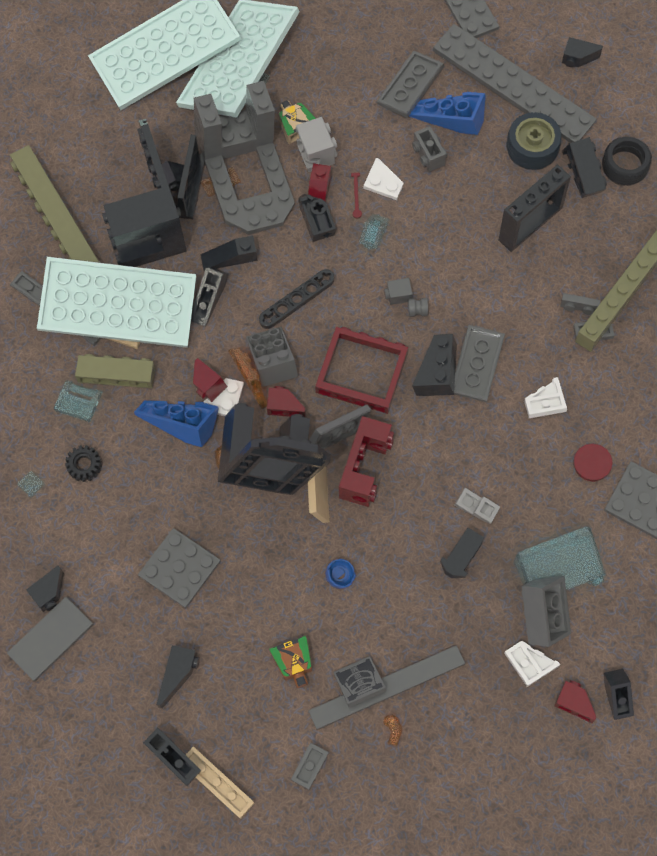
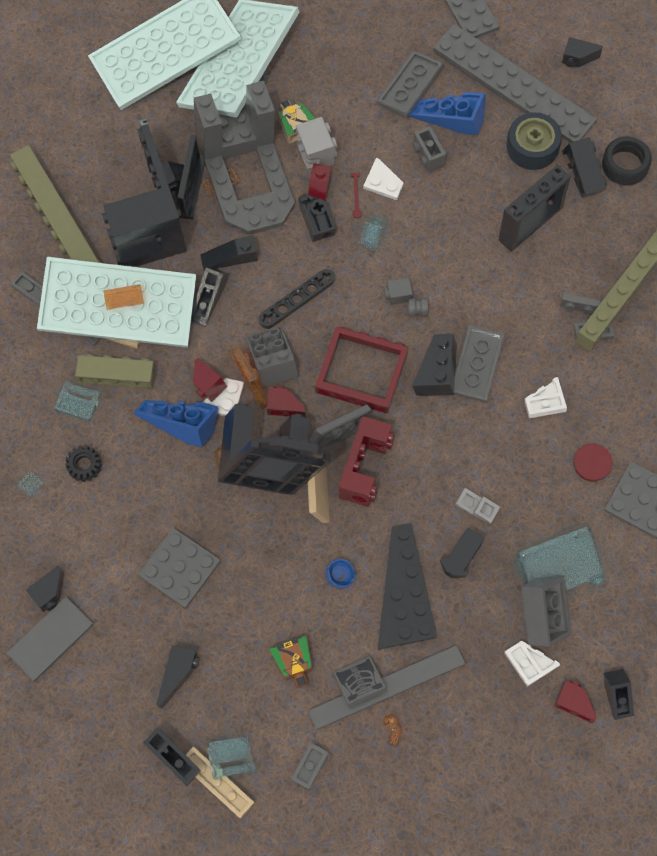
none -> clear orange tile [103,284,144,310]
none -> clear light blue plate [207,736,255,780]
none -> black wing [378,523,437,650]

